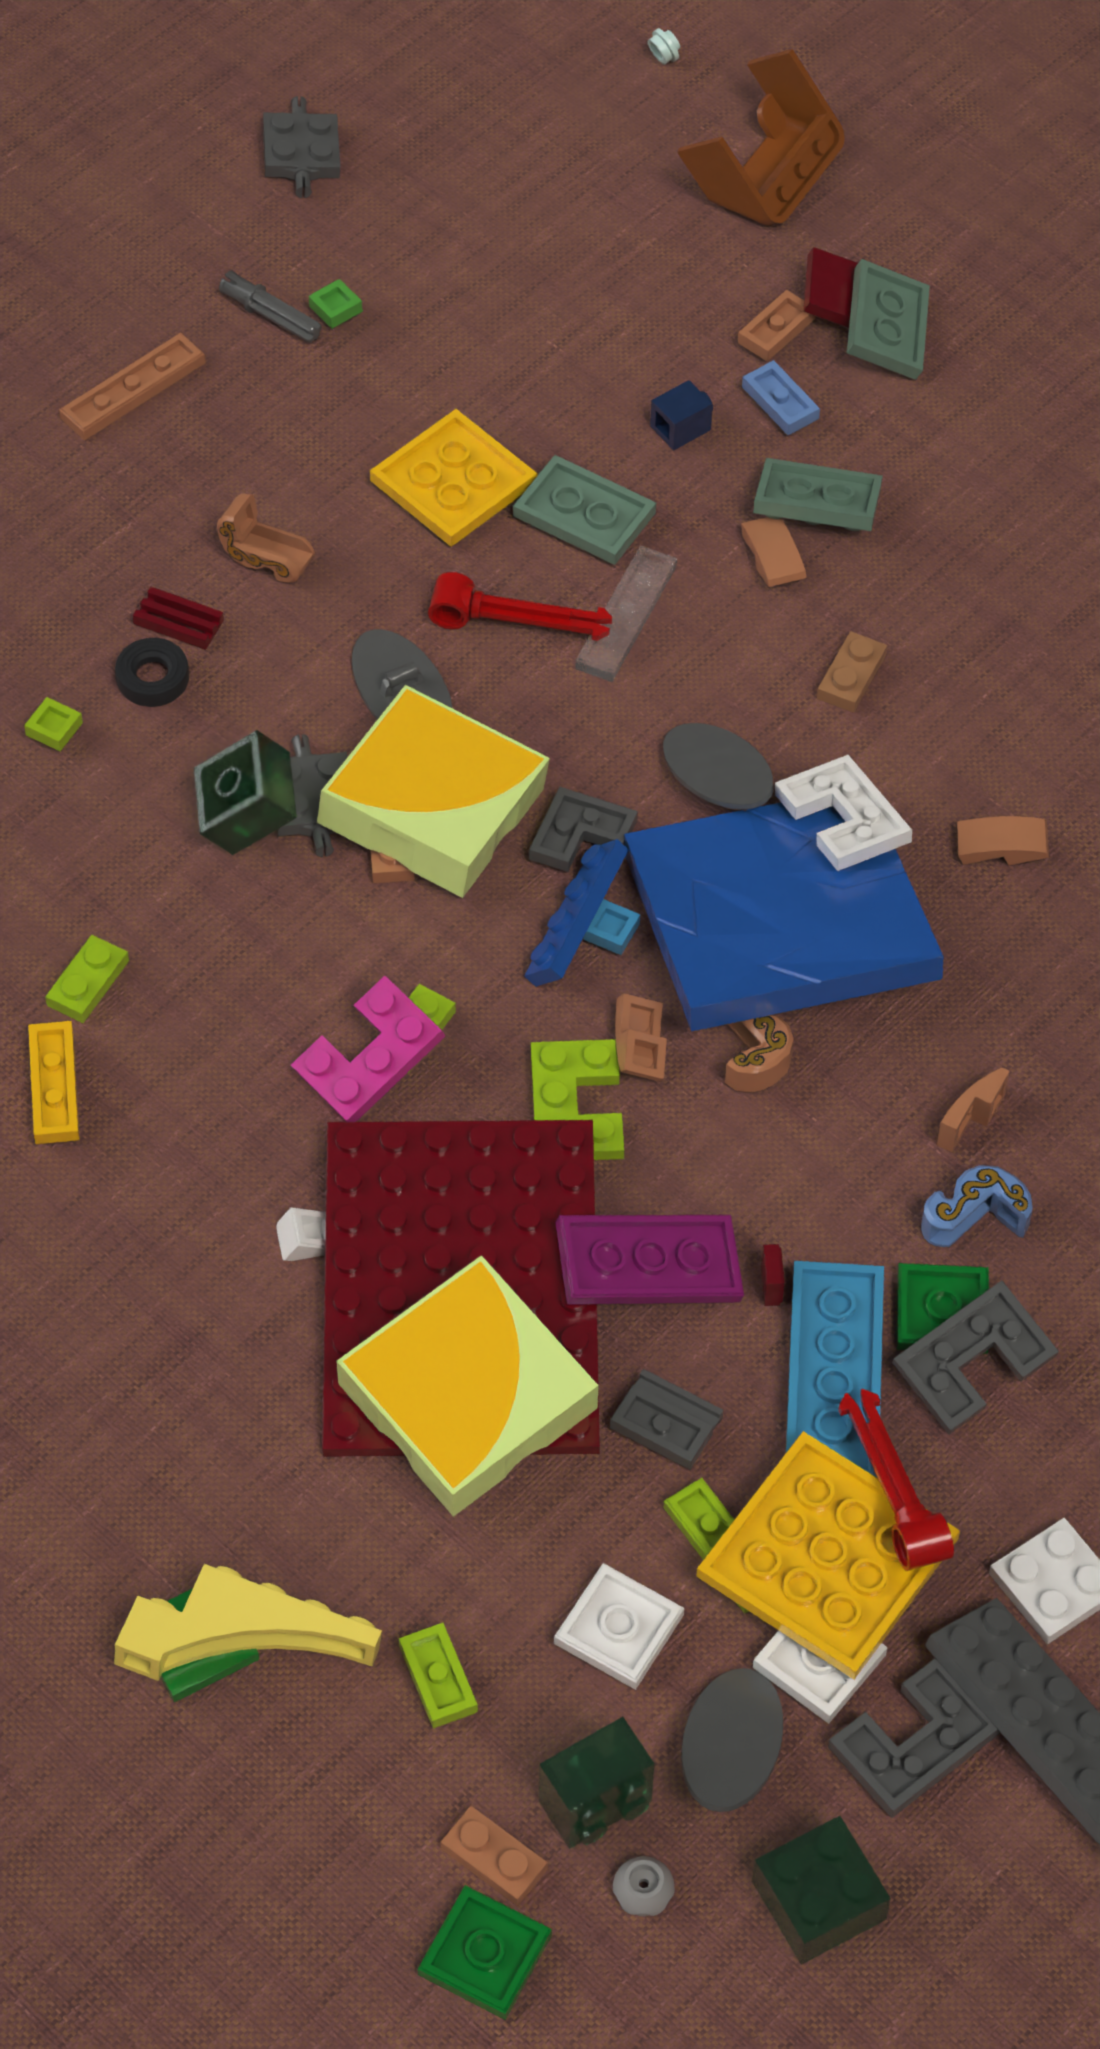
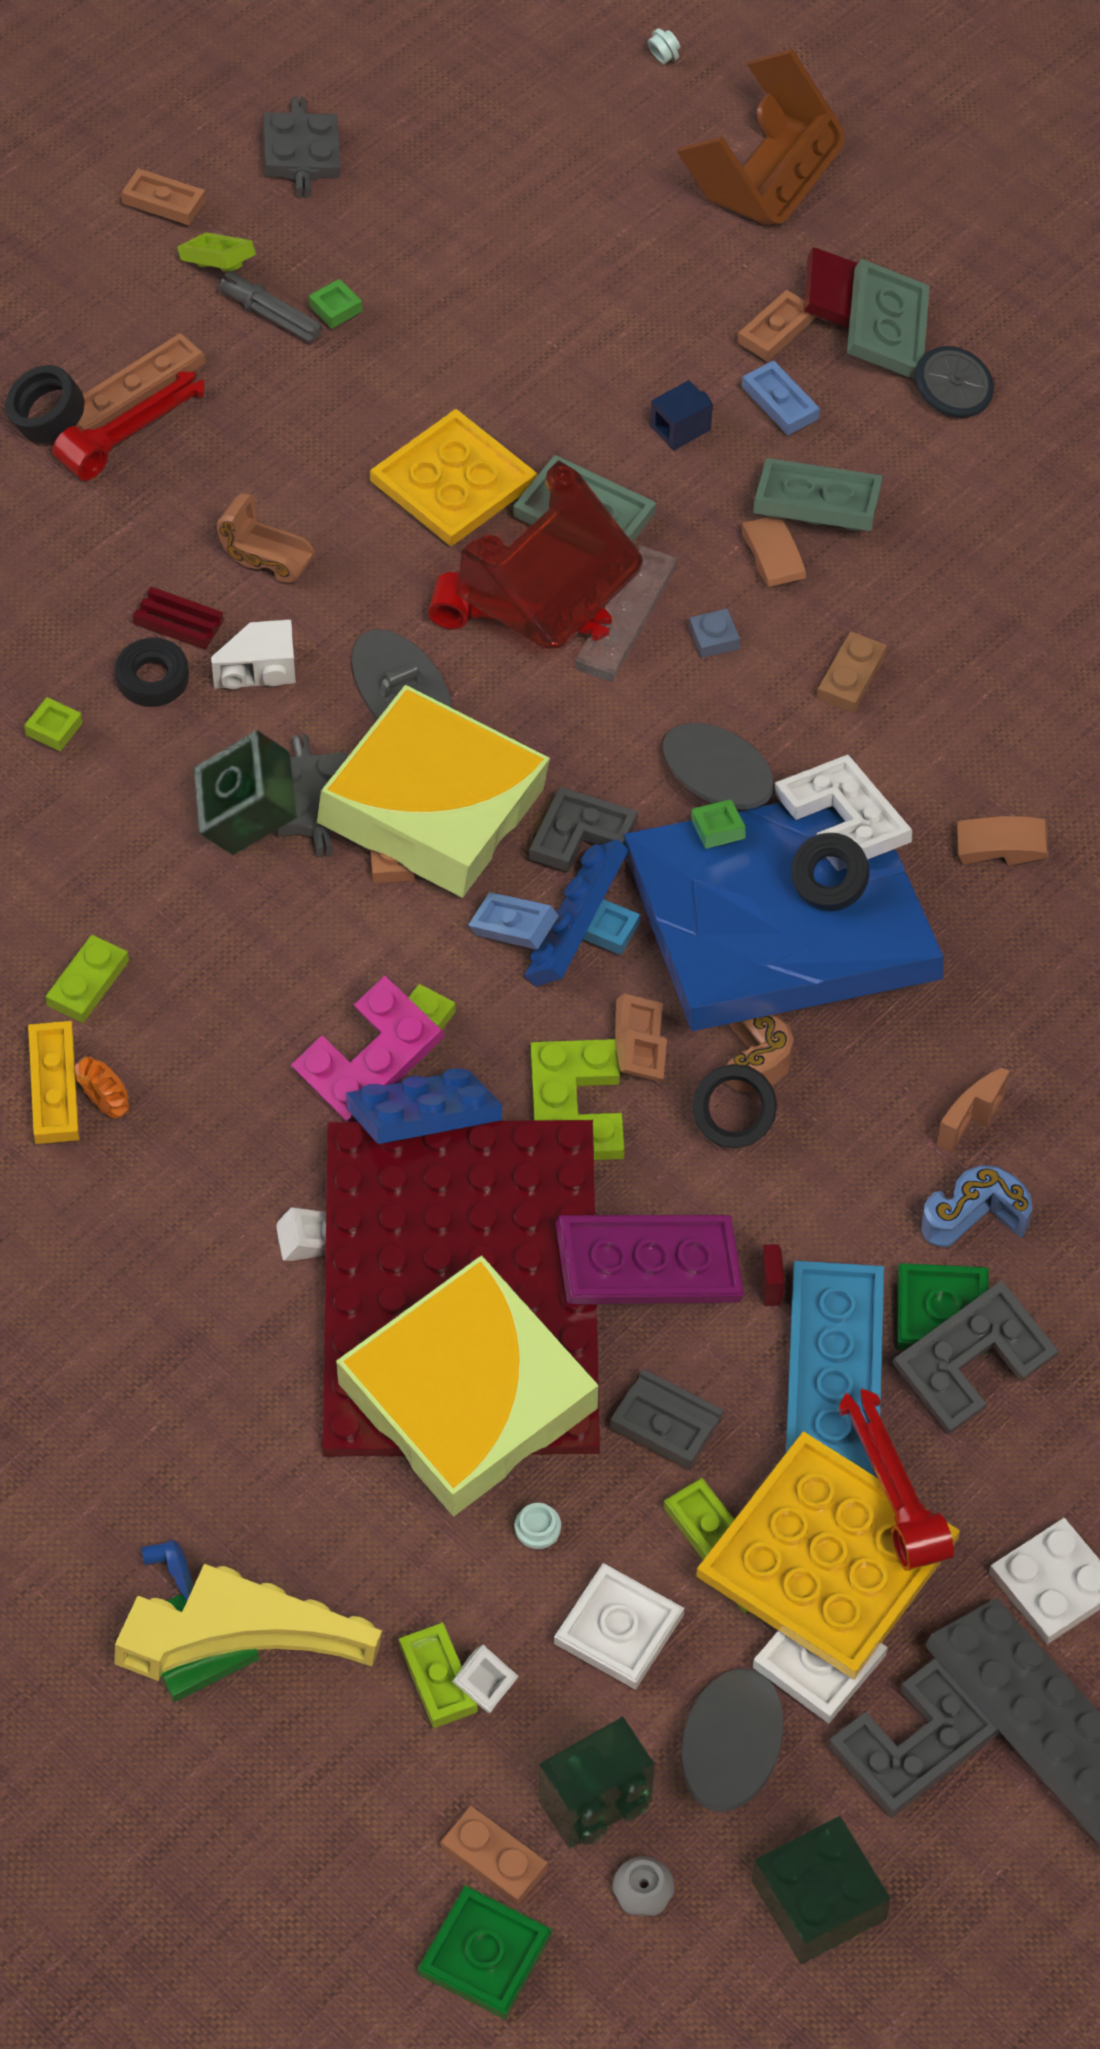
none -> black tyre [5,365,85,444]
none -> red piece [53,371,205,481]
none -> orange gear [75,1056,129,1119]
none -> nougat plate [121,168,206,226]
none -> blue bar [142,1539,193,1600]
none -> lime plate [177,232,256,272]
none -> white slope [211,620,296,689]
none -> blue plate [346,1068,502,1144]
none -> white slope [452,1645,519,1713]
none -> clear red windscreen [457,460,643,649]
none -> medium blue plate [468,892,559,950]
none -> light aqua plate [514,1503,561,1549]
none -> sand blue plate [688,609,740,658]
none -> bright green plate [691,799,746,849]
none -> black tyre [692,1064,777,1149]
none -> black tyre [791,833,870,911]
none -> dark grey wheel [915,346,994,418]

